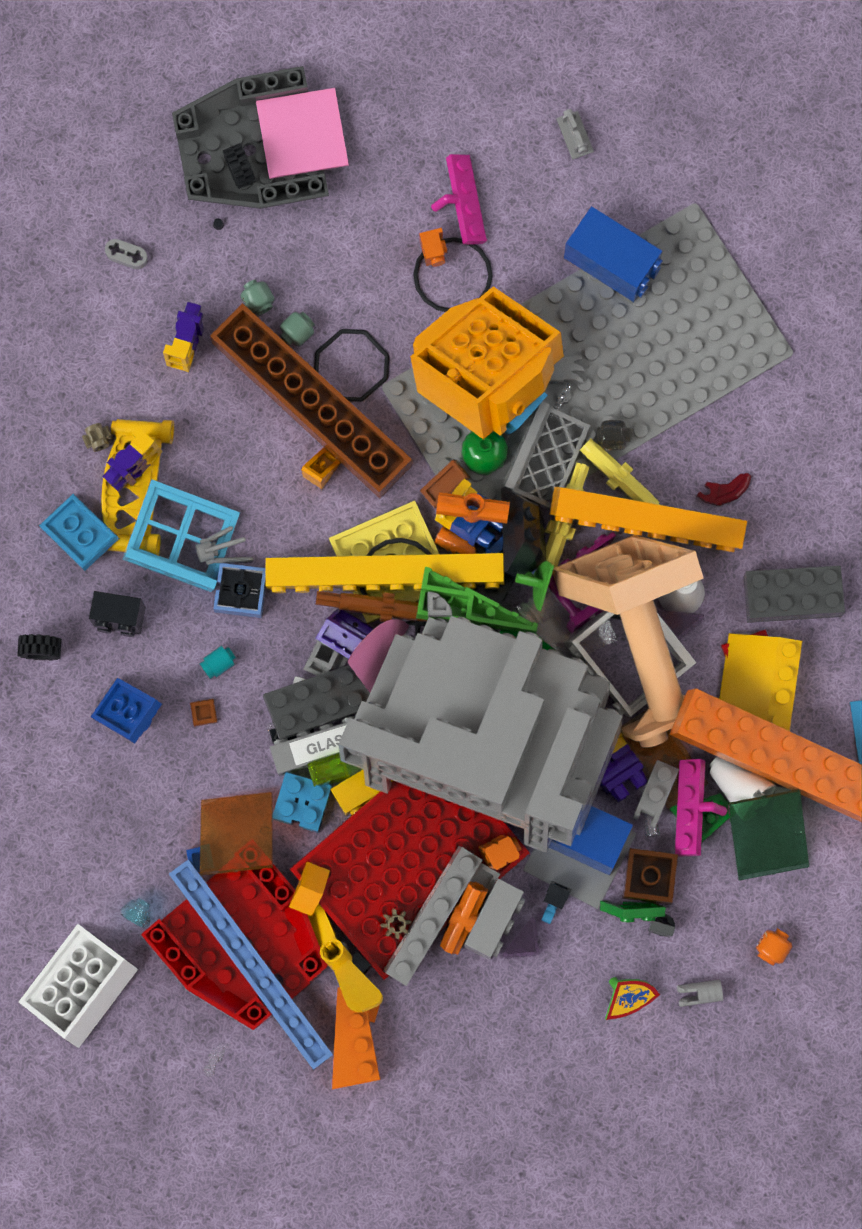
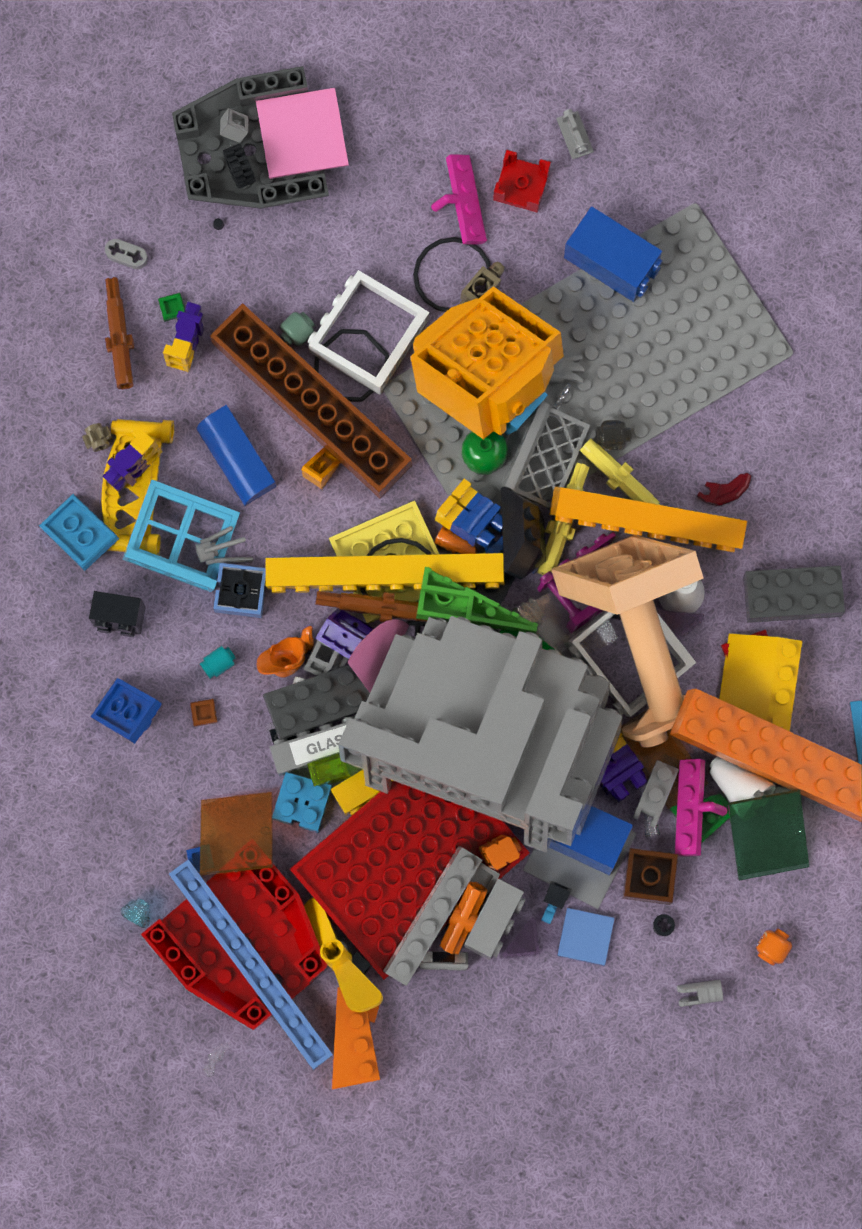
black tyre [17,634,62,661] -> none
white slope [19,924,138,1048] -> none
sand green head [240,280,275,316] -> none
light orange slope [289,862,330,916] -> none
dark tan gear [380,908,411,939] -> none
orange brick [419,227,448,267] -> none
dark orange tile [420,459,470,508] -> none
light grey tile [427,592,452,617] -> none
orange piece [436,492,510,524] -> none
bright green shield [515,561,554,611] -> none
green wing [600,901,666,922] -> none
shield [605,977,660,1020] -> none
dark grey tile [648,921,675,938] -> none
none -> dark orange piece [105,277,134,390]
none -> green tile [158,293,185,322]
none -> blue brick [196,405,276,506]
none -> light grey slope [220,108,248,142]
none -> orange hair [256,626,314,678]
none -> white window [307,270,429,395]
none -> slope [419,951,468,971]
none -> dark tan piece [460,261,505,304]
none -> red panel [493,150,551,212]
none -> medium blue tile [557,908,614,966]

